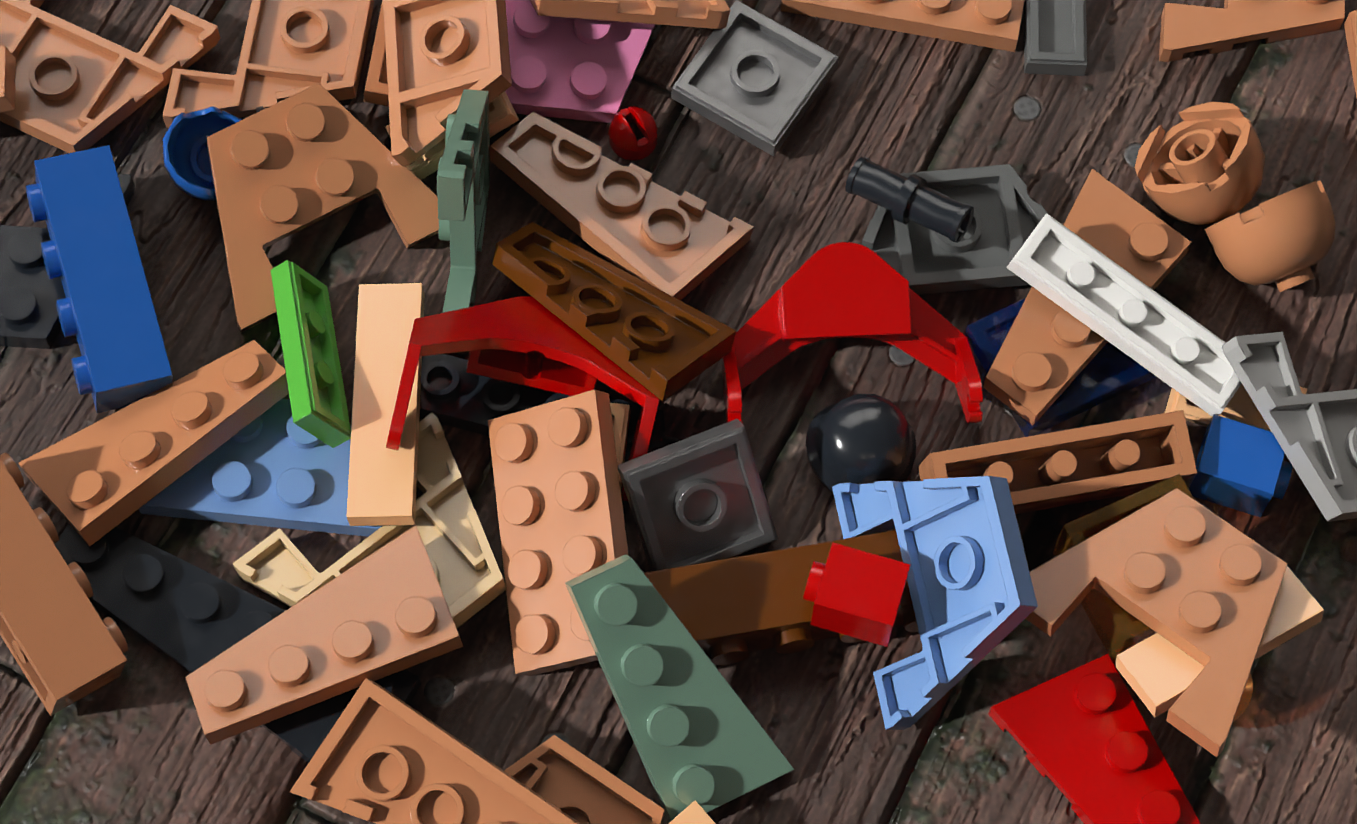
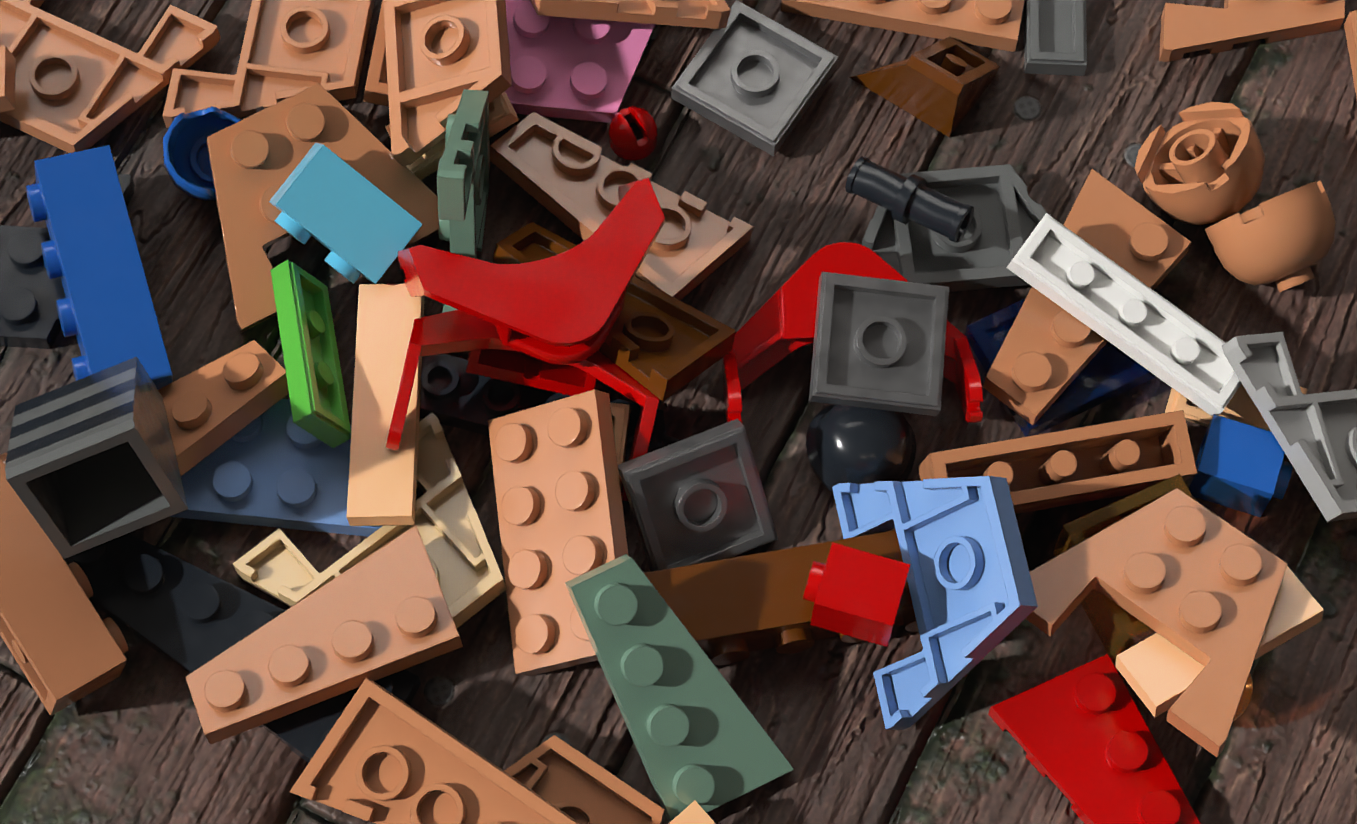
none -> dark grey slope [5,357,188,559]
none -> medium azure brick [269,143,423,284]
none -> red piece [398,178,665,365]
none -> flat silver plate [809,272,949,416]
none -> reddish brown slope [849,37,1000,138]

